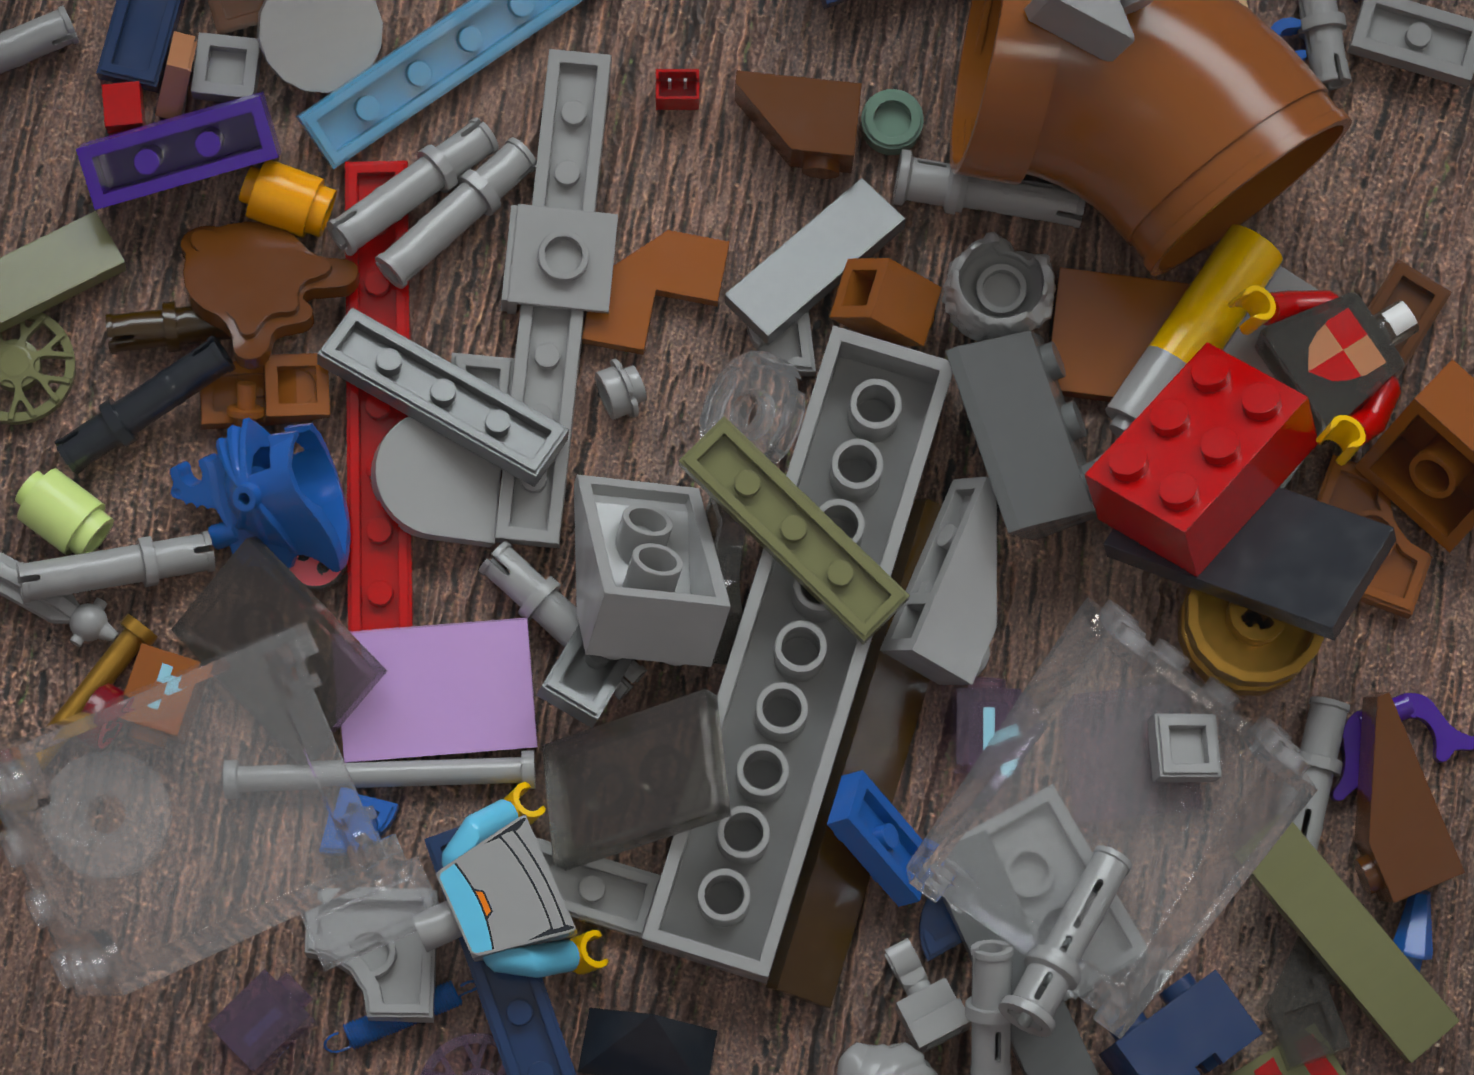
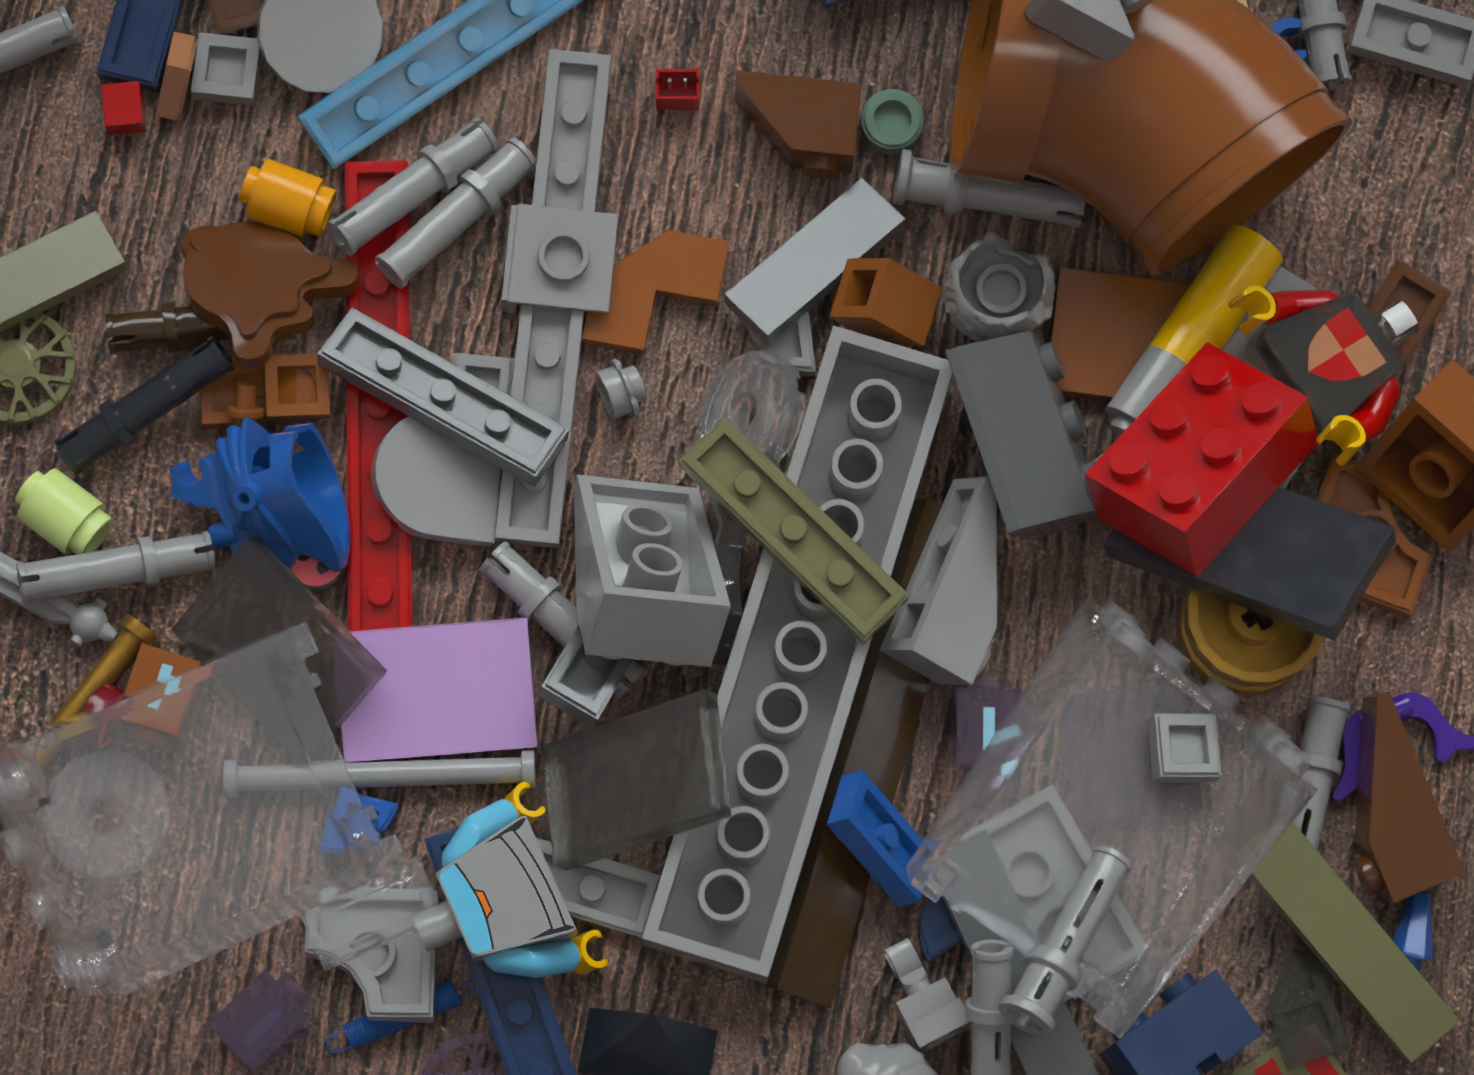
dark purple brick [76,92,282,210] -> none

